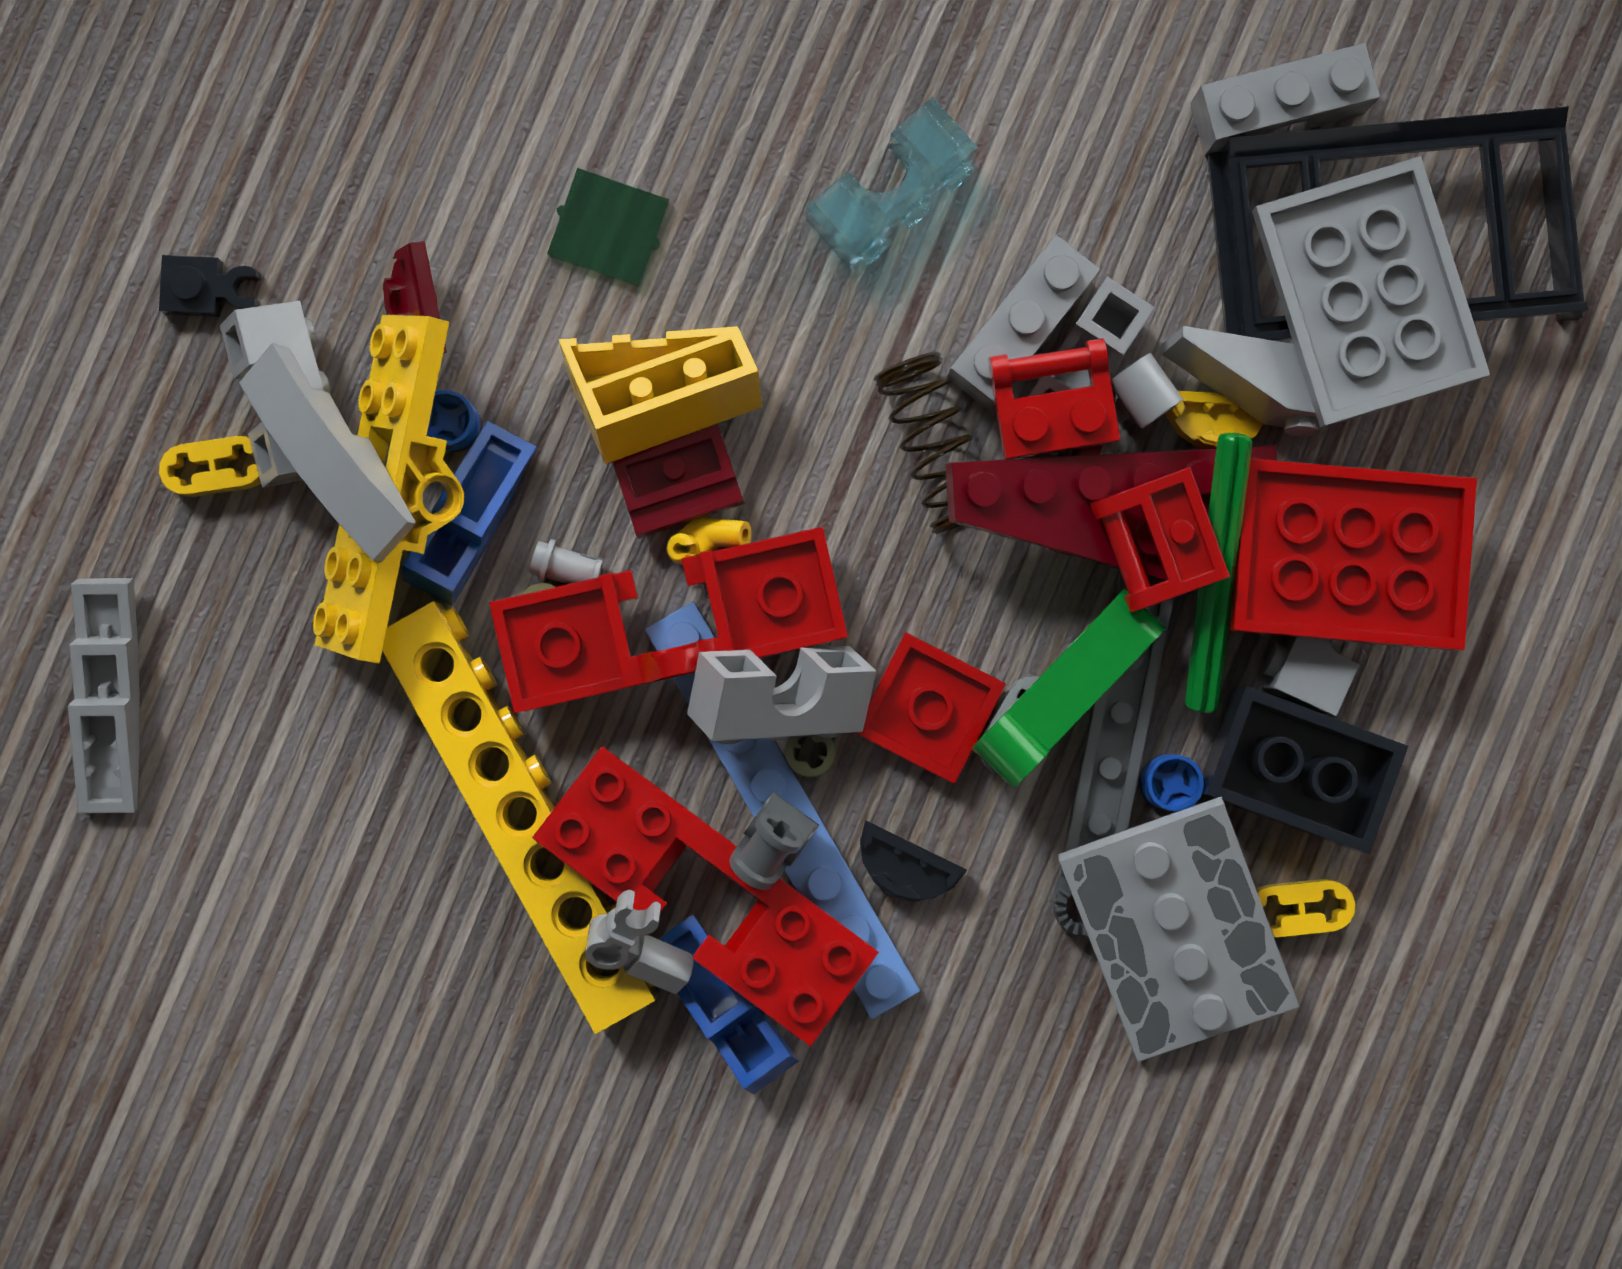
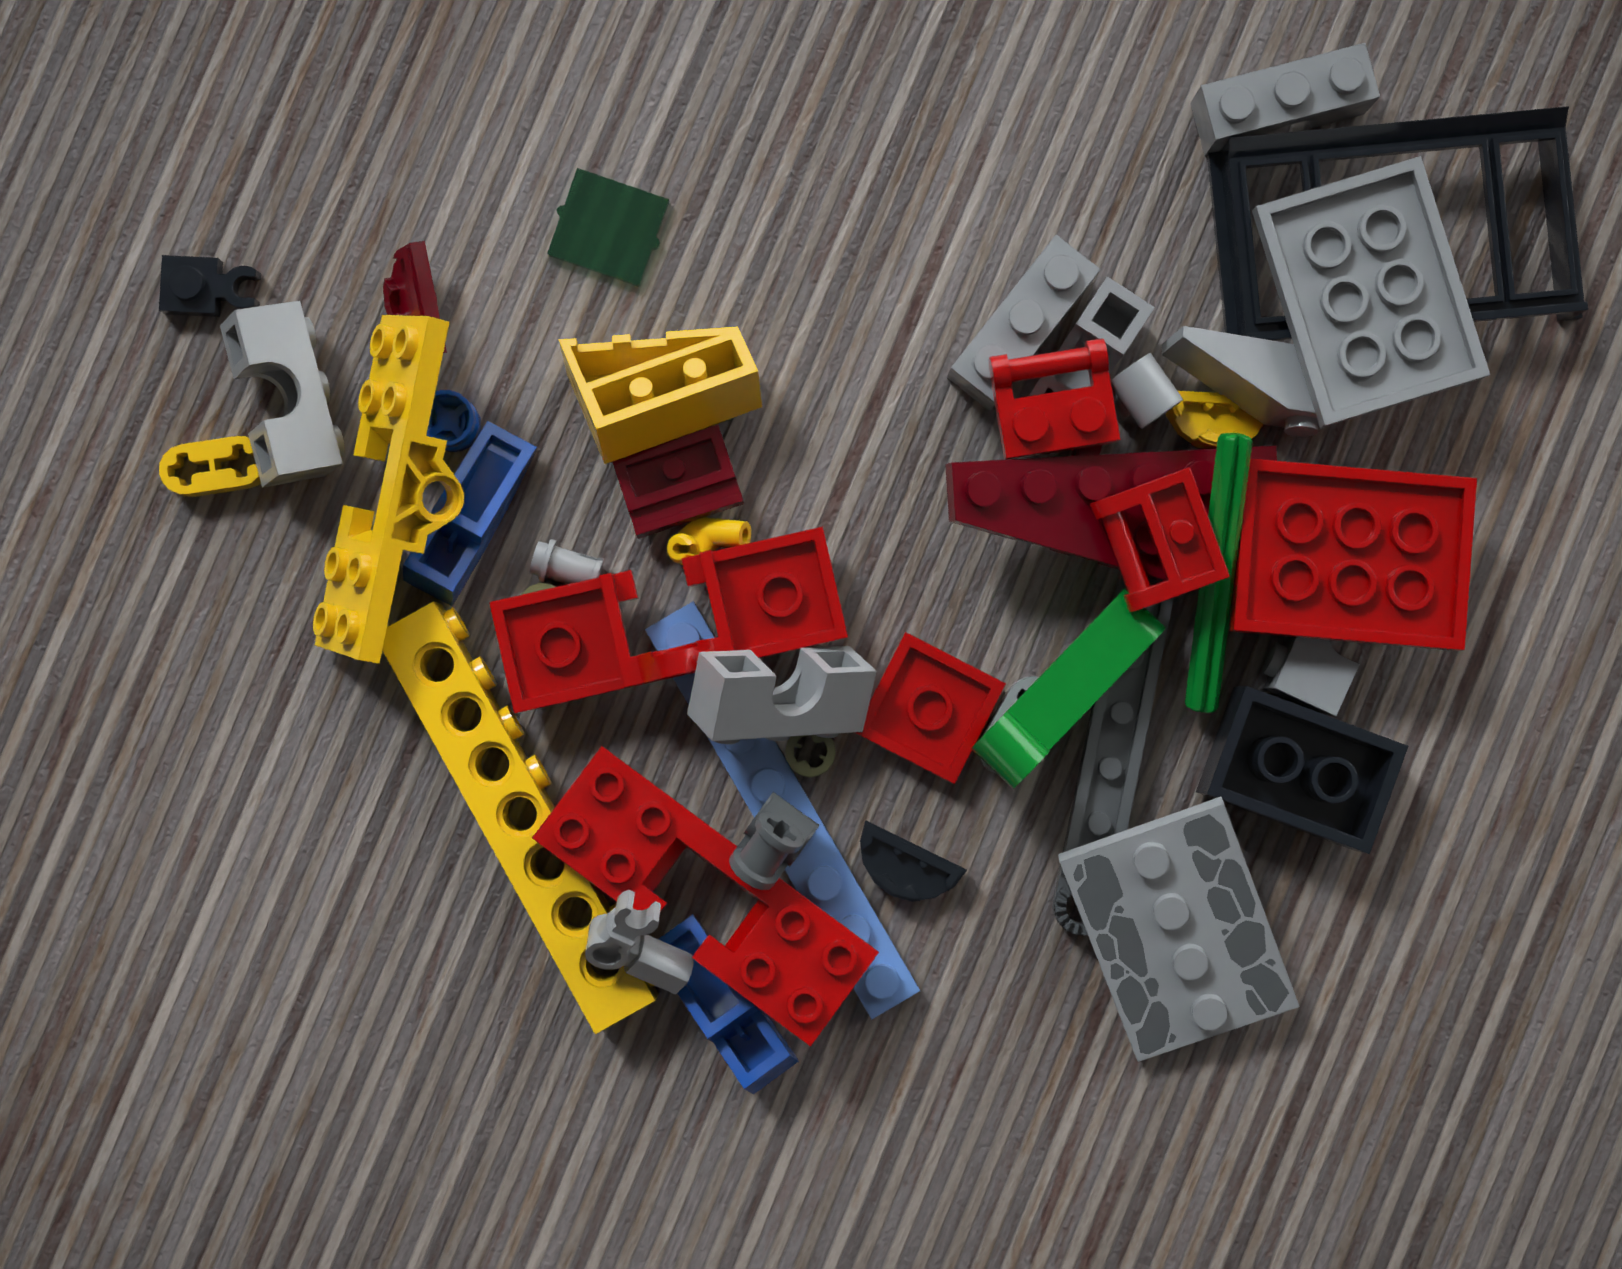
light grey slope [68,578,140,813] -> none
light grey slope [239,343,416,562] -> none
clear light blue arch [806,97,978,269] -> none
dark brown piece [873,351,972,534] -> none
blue wheel [1139,754,1204,812] -> none
yellow beam [1256,879,1356,937] -> none

